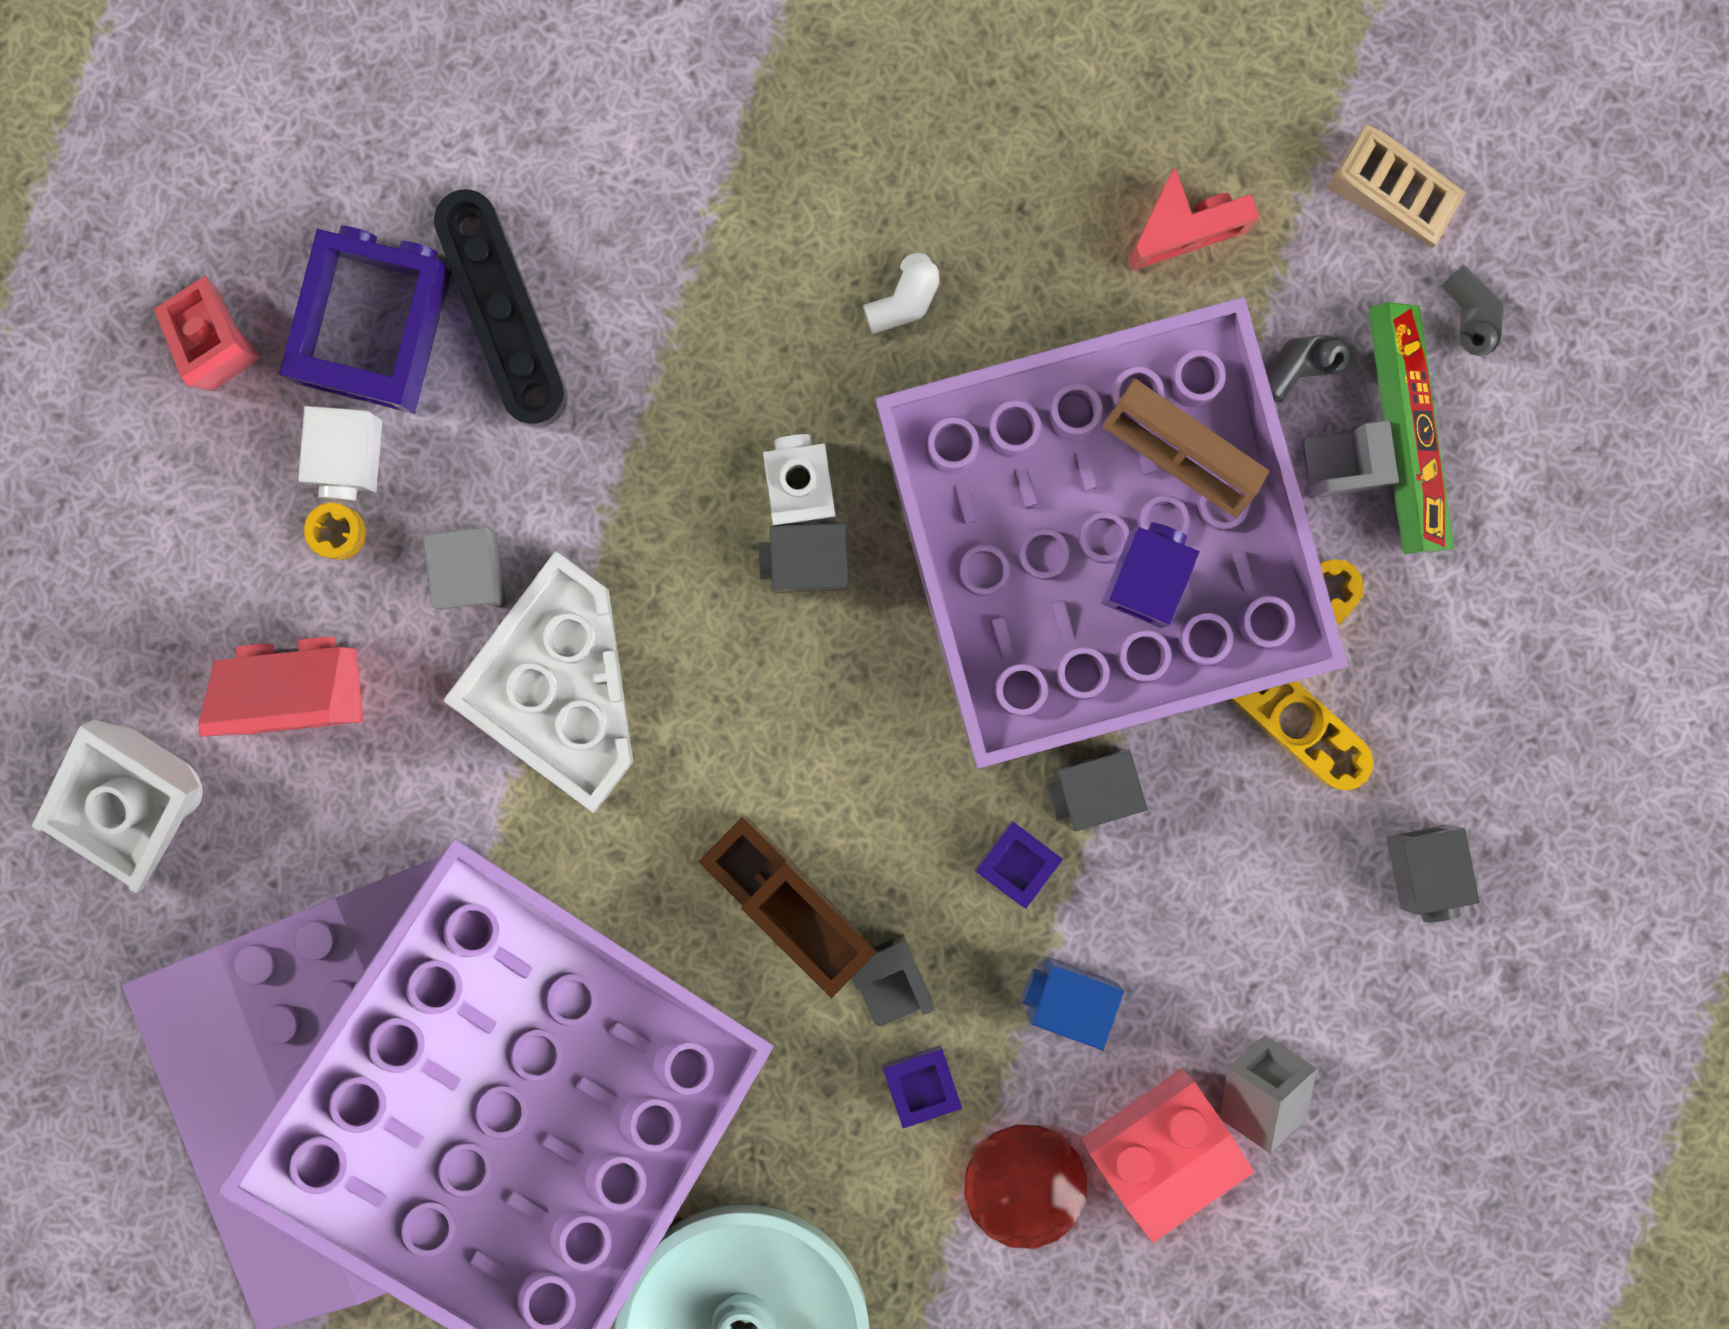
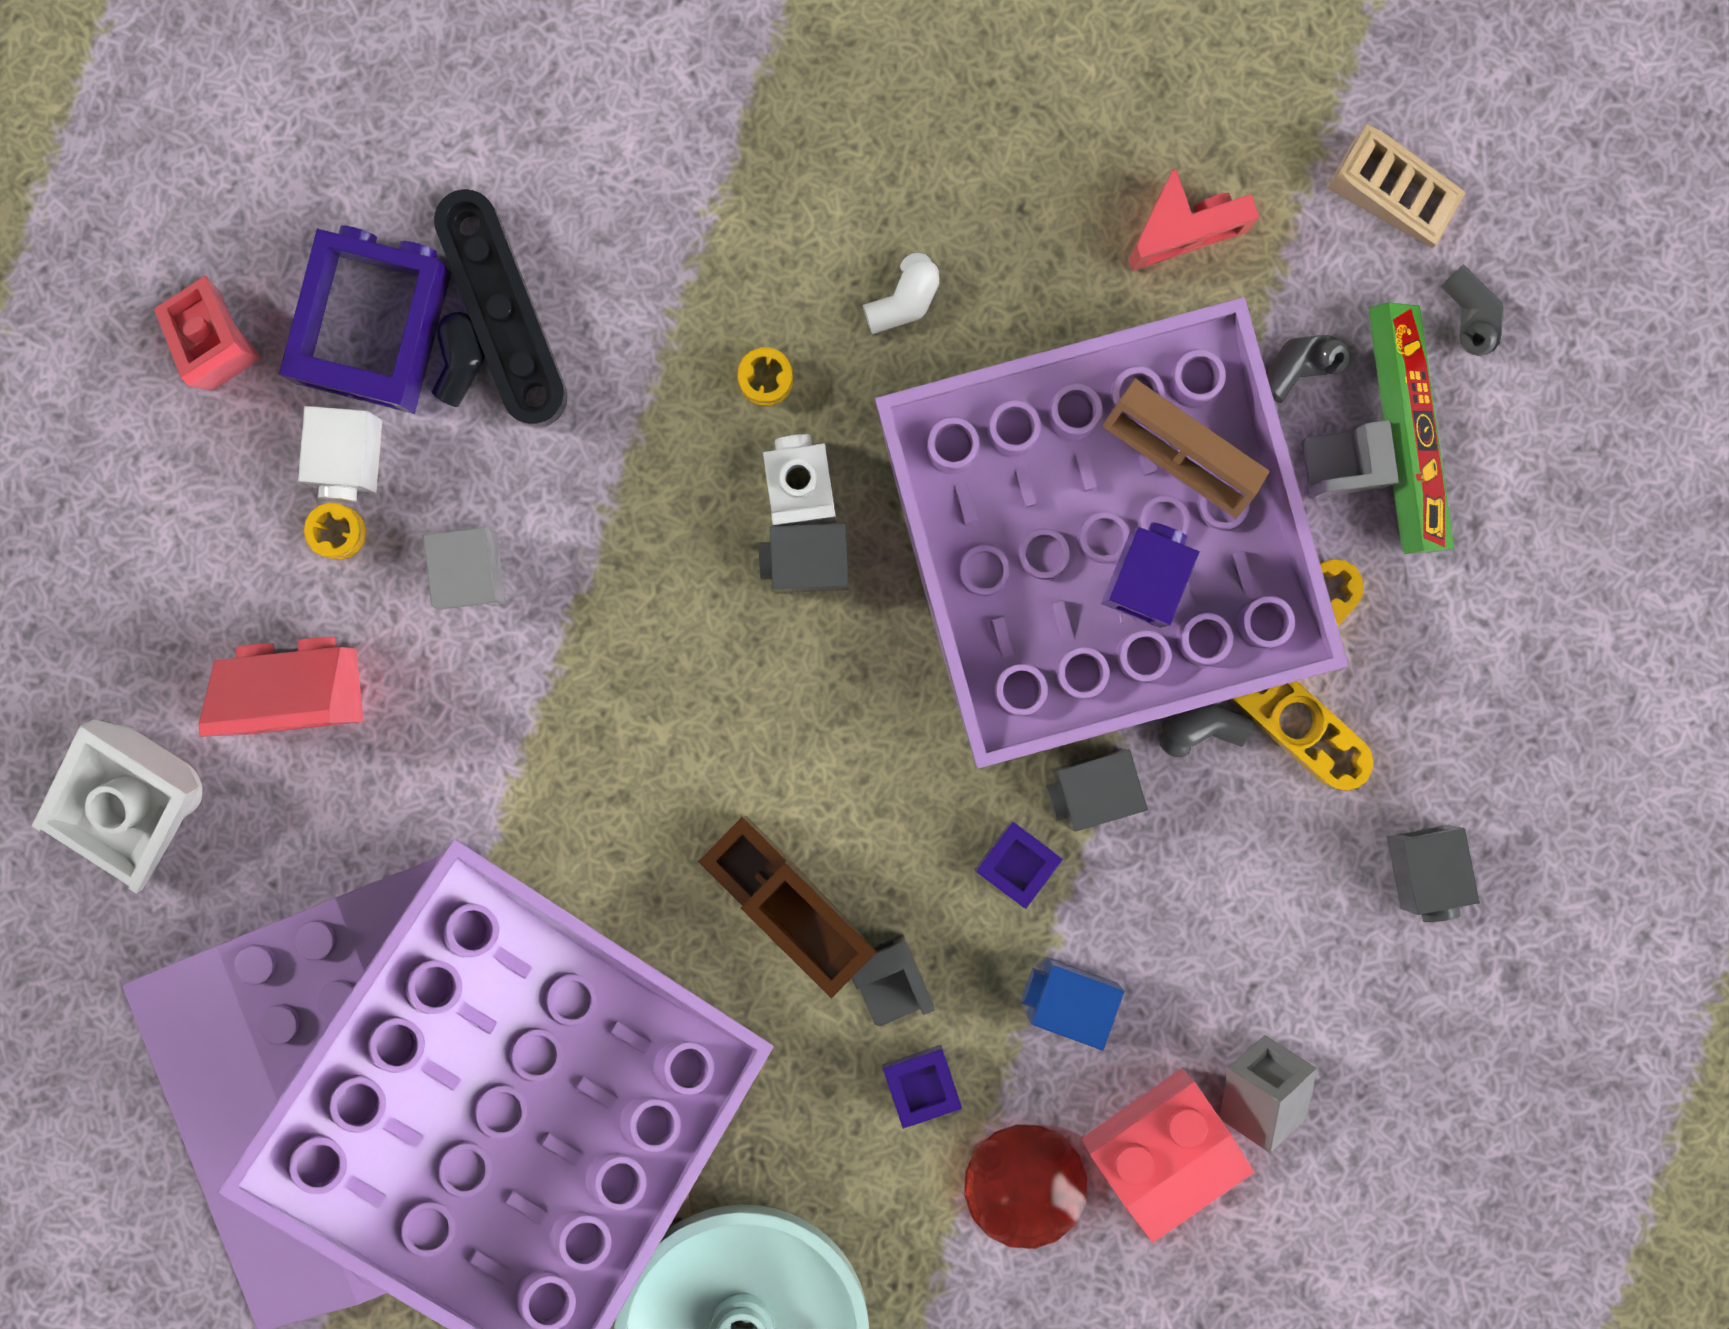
white plate [443,551,633,813] -> none
none -> black arm [431,312,485,407]
none -> yellow bush [737,347,793,406]
none -> dark grey arm [1159,704,1253,757]

